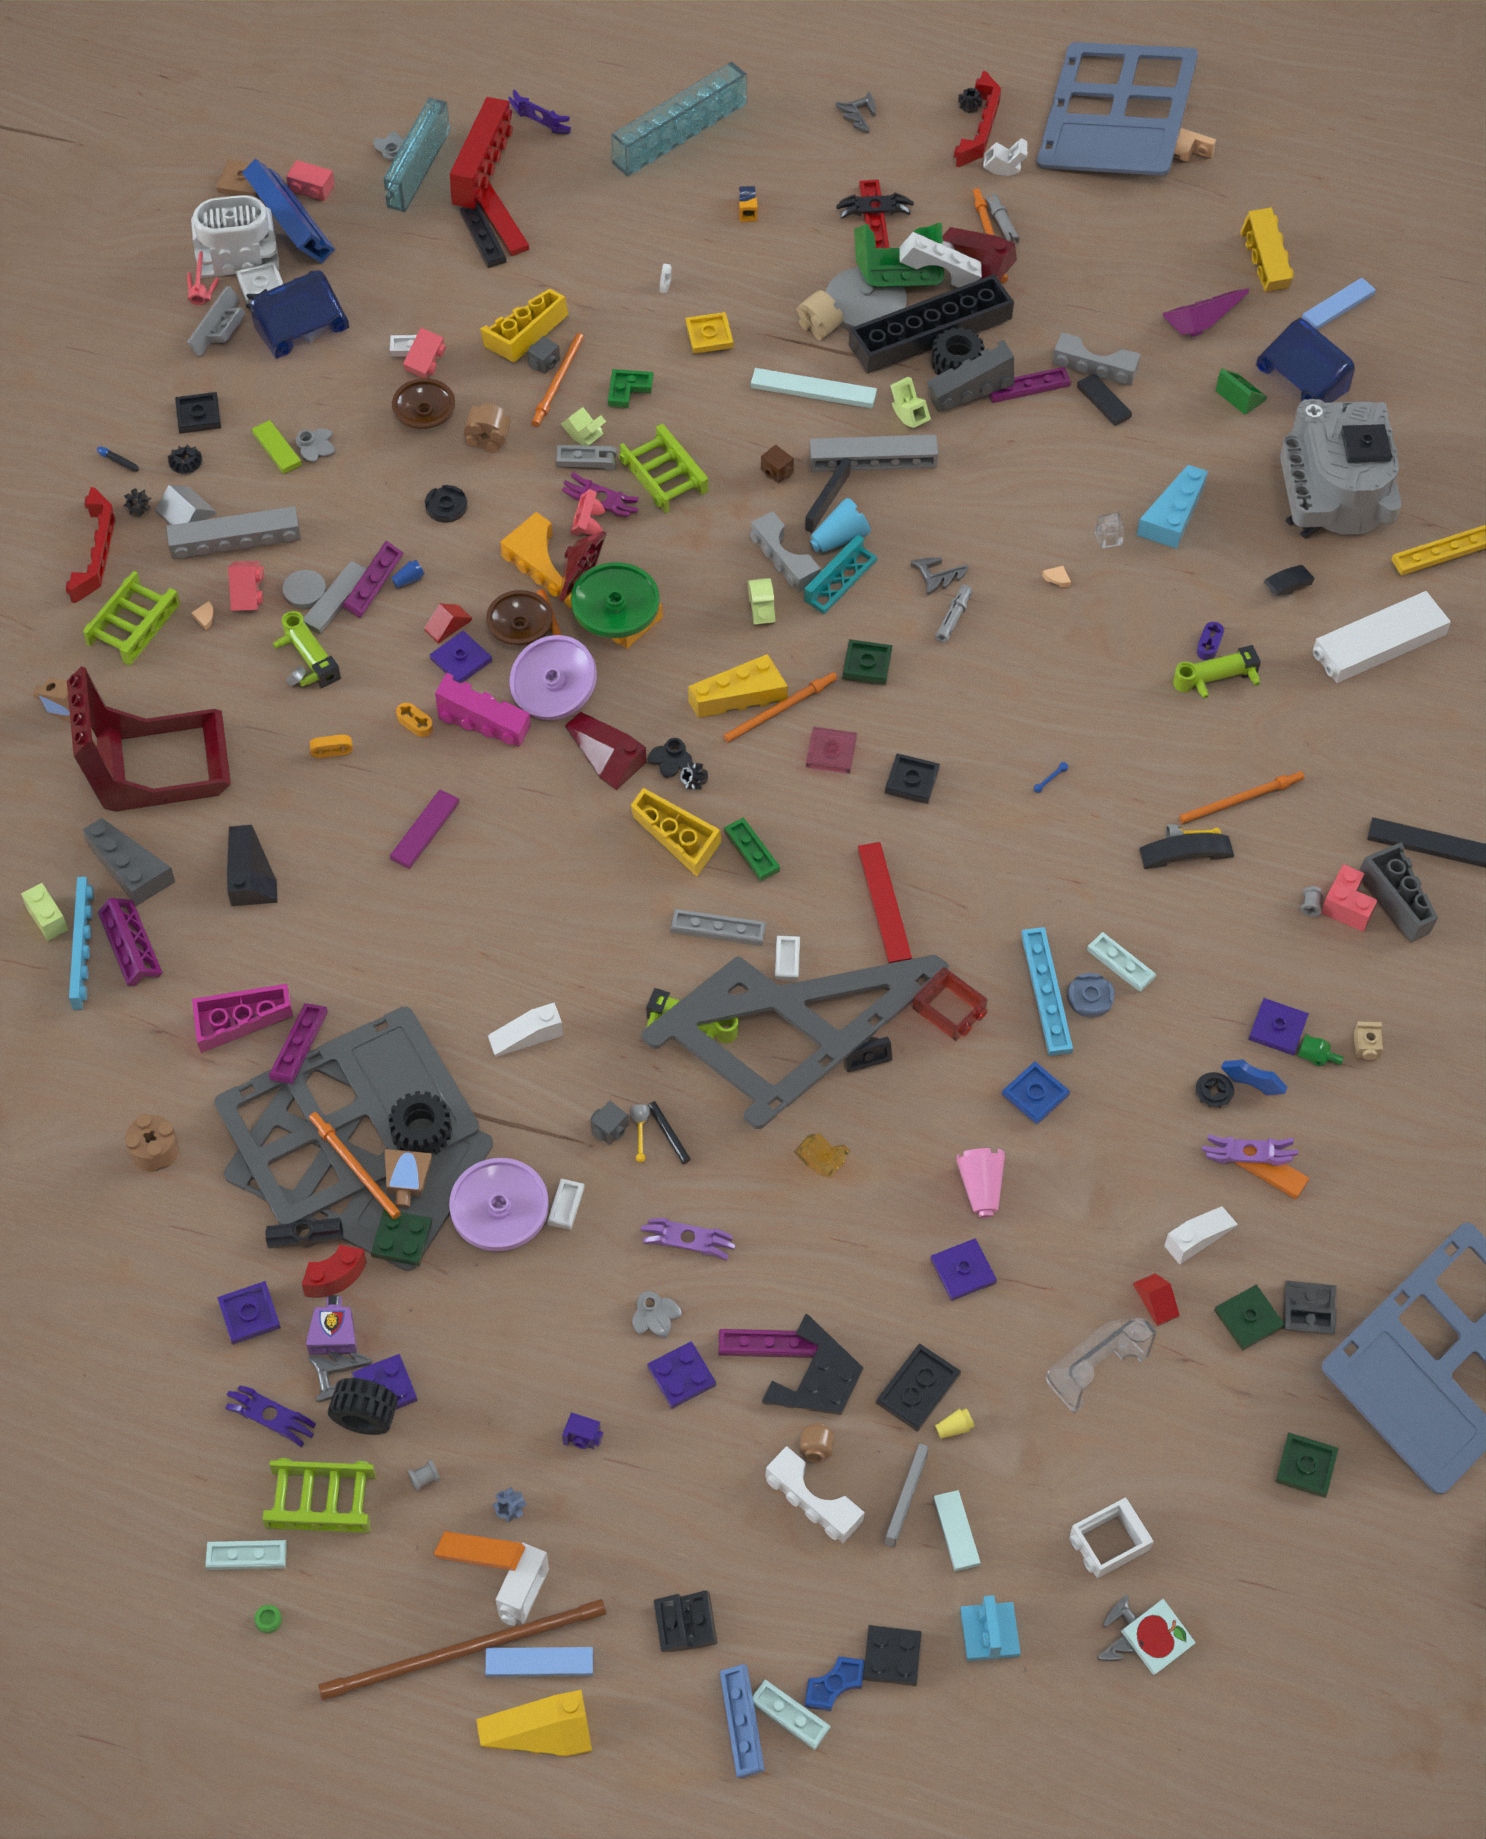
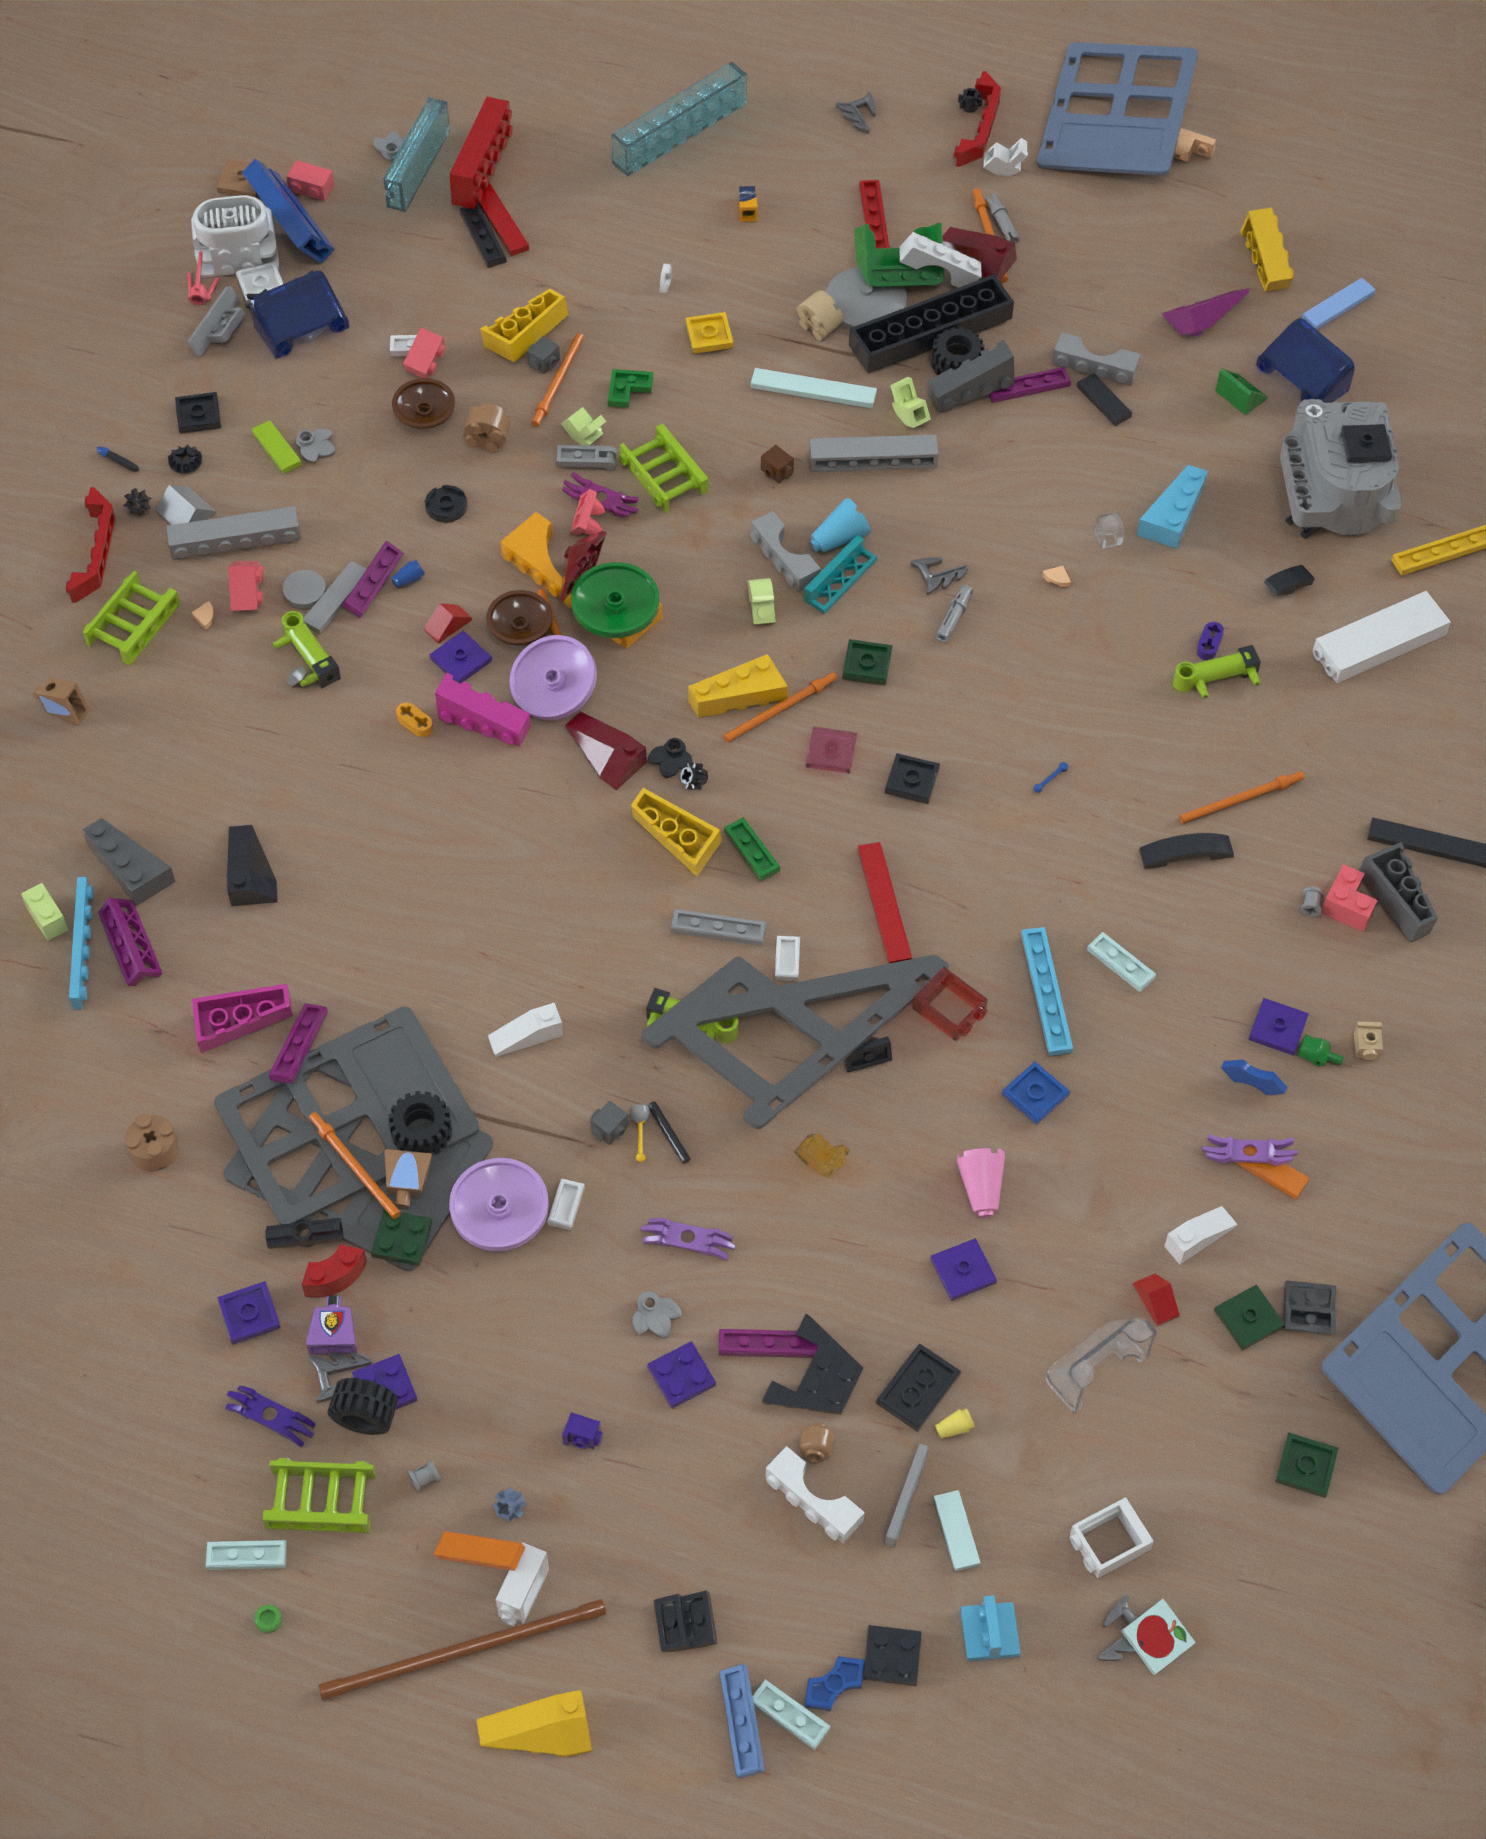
dark red window [67,666,231,812] -> none
light orange beam [309,735,353,758] -> none
magenta tile [390,789,459,869] -> none
light blue tile [485,1647,593,1677] -> none
dark purple piece [508,90,571,134] -> none
black tile [805,458,851,533] -> none
black piece [836,192,914,218] -> none
sand blue tile [1067,973,1115,1018] -> none
hinge [1165,824,1221,838] -> none
black gear [1196,1072,1234,1108] -> none

